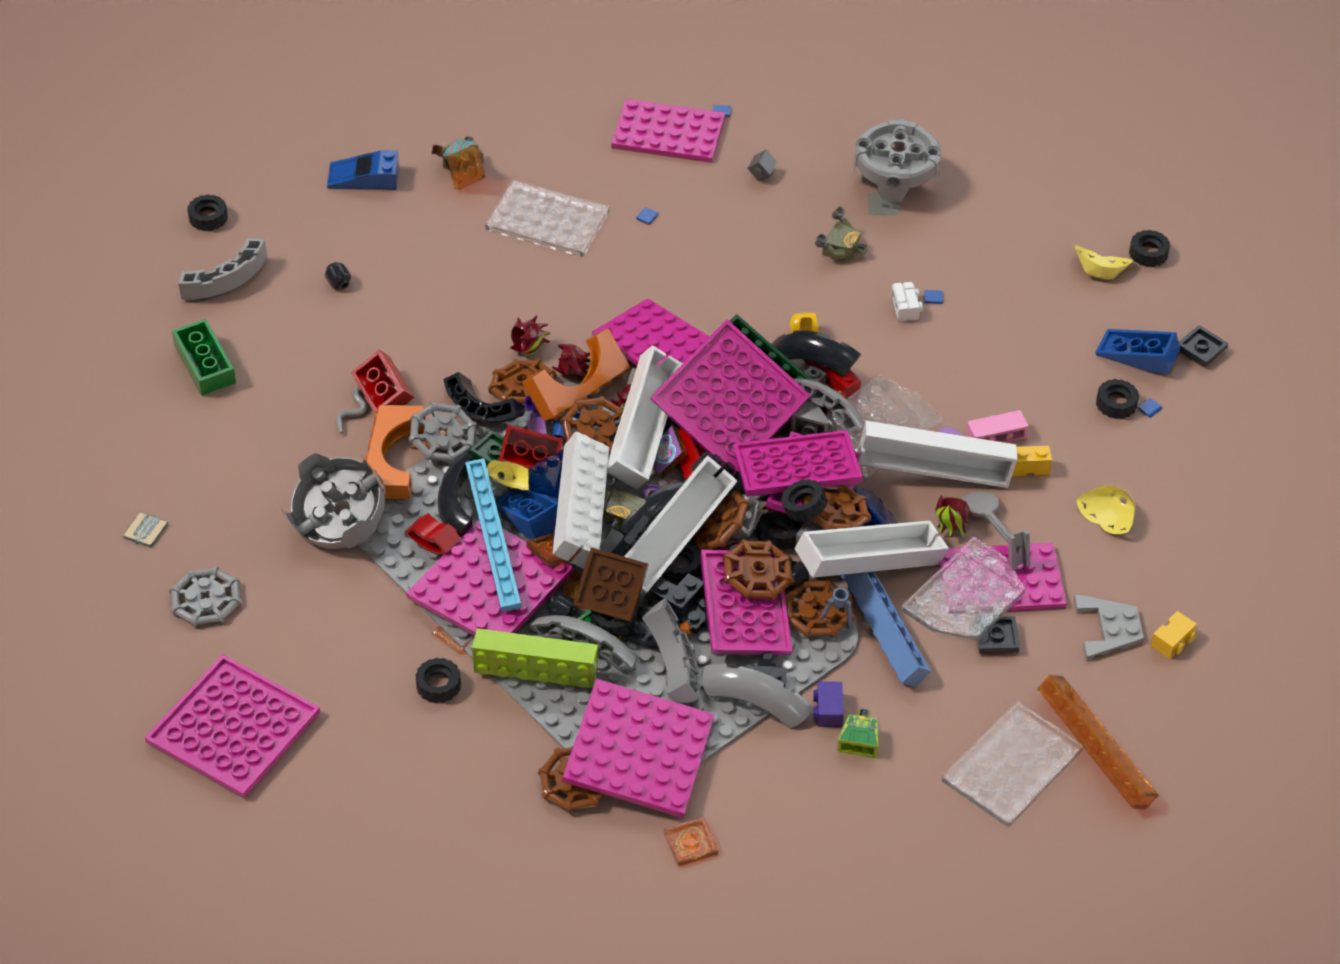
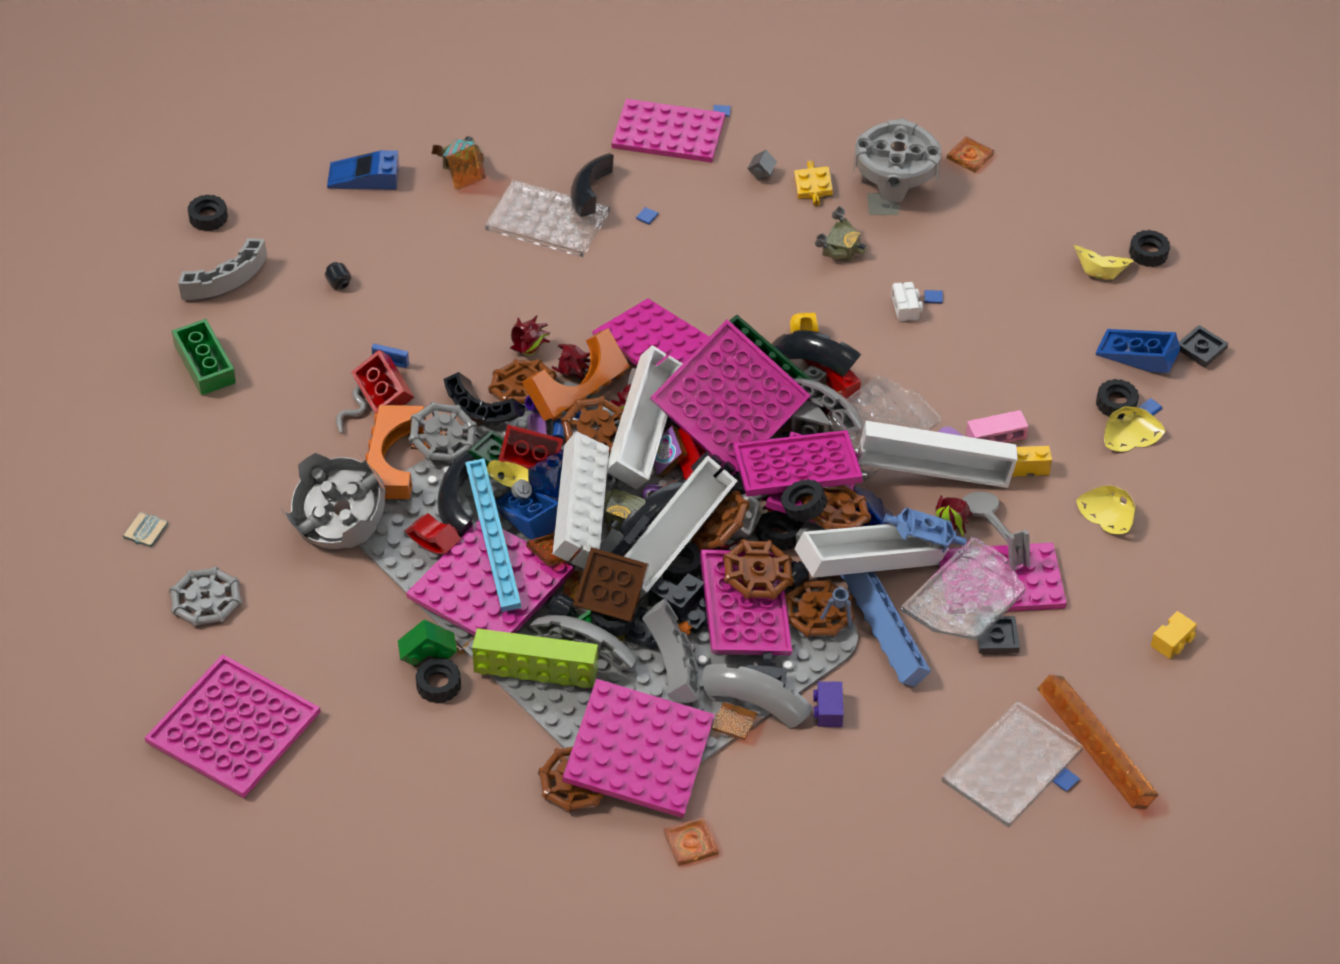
torso [837,709,878,758] -> none
light grey wing [1074,594,1144,661] -> none
none -> blue tile [371,344,409,368]
none -> green brick [397,619,457,666]
none -> light grey tile [512,479,532,500]
none -> black brick [570,153,614,217]
none -> clear orange piece [711,702,757,740]
none -> yellow plate [794,161,833,206]
none -> medium blue plate [884,508,967,552]
none -> clear orange tile [947,136,995,173]
none -> blue piece [1053,768,1080,792]
none -> light yellow piece [1104,407,1165,452]

